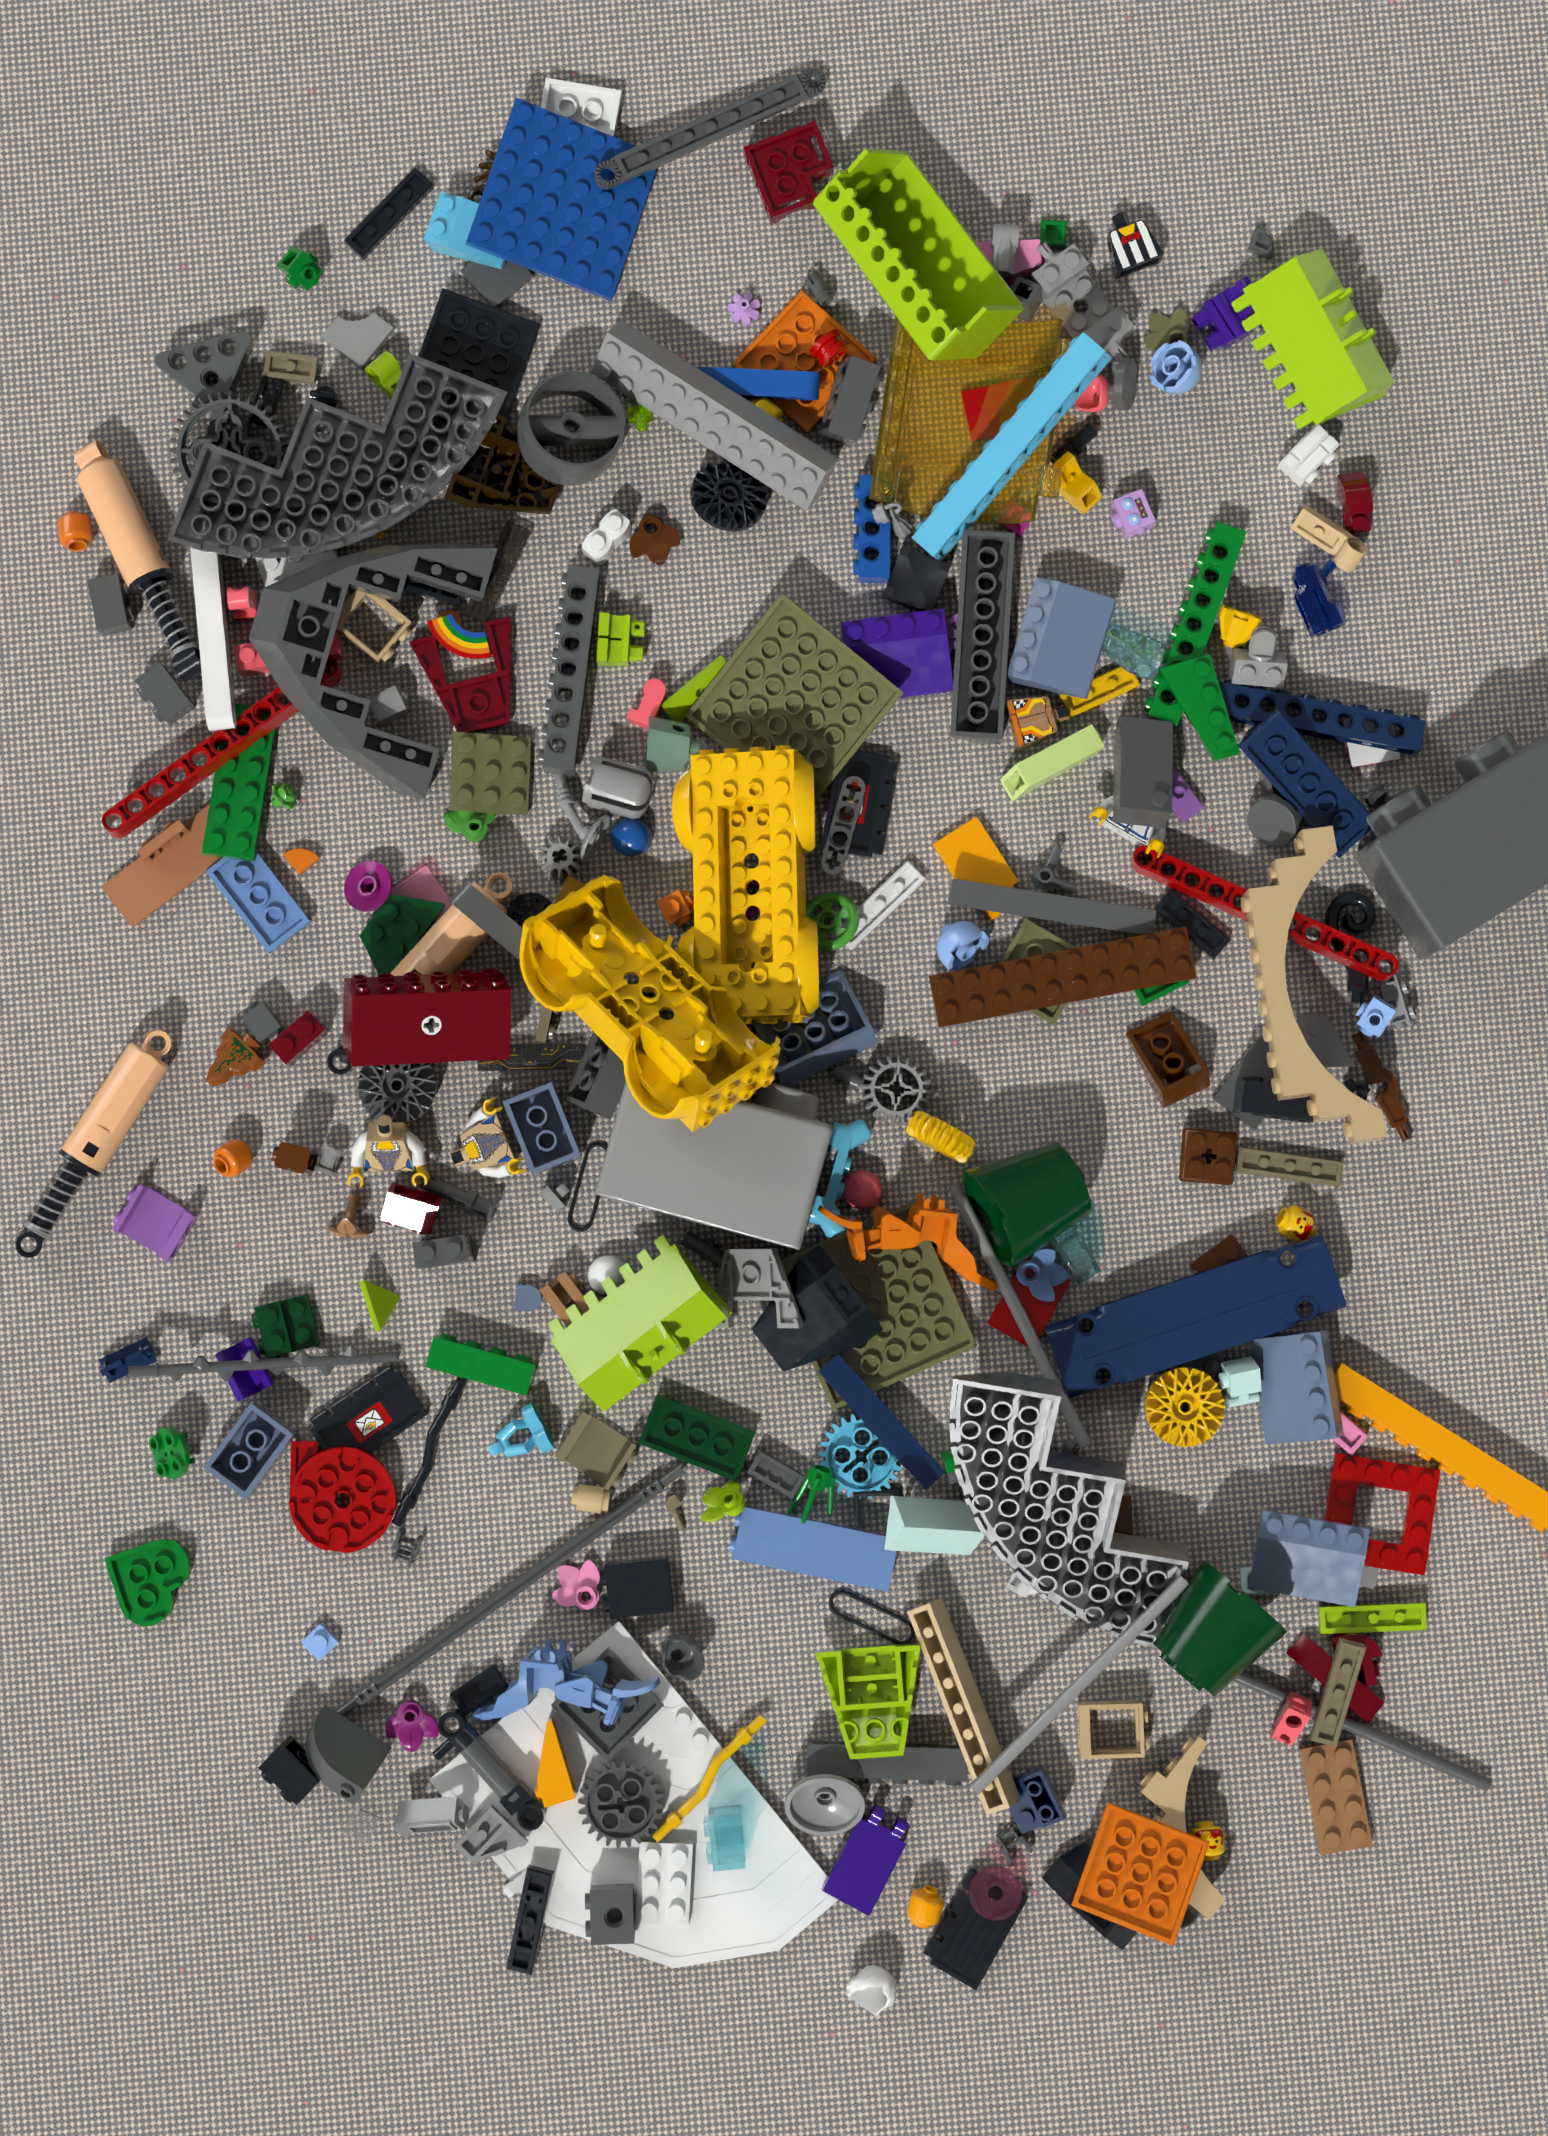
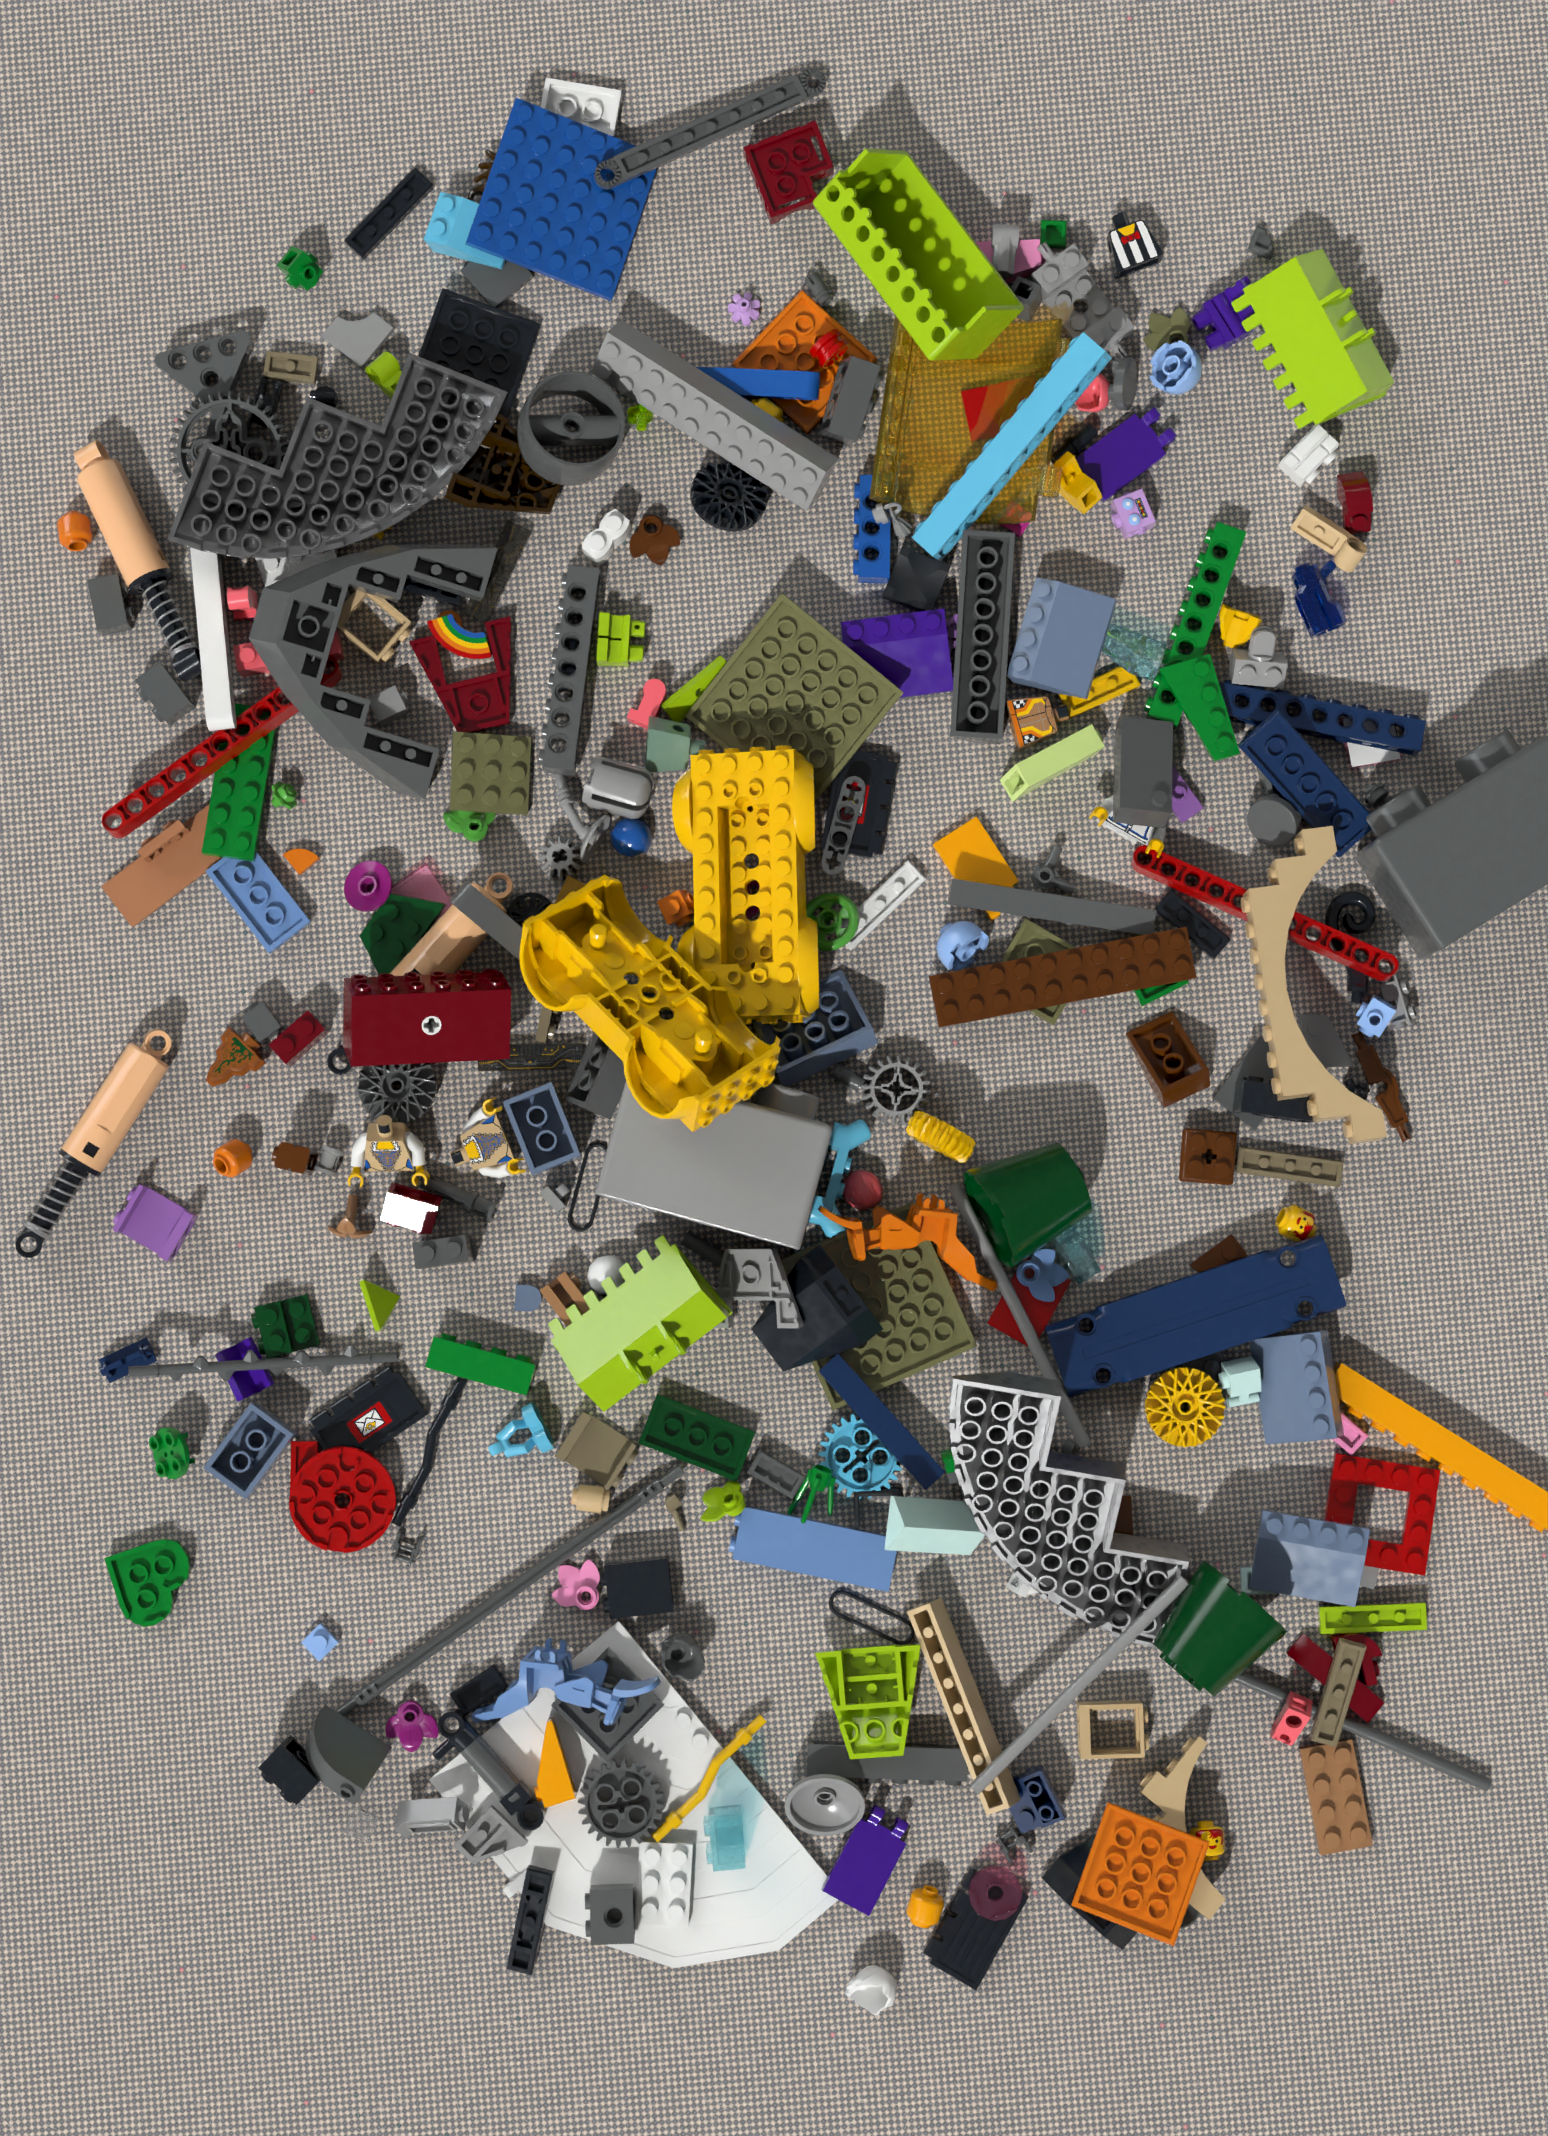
none -> dark purple tile [1075,407,1177,502]

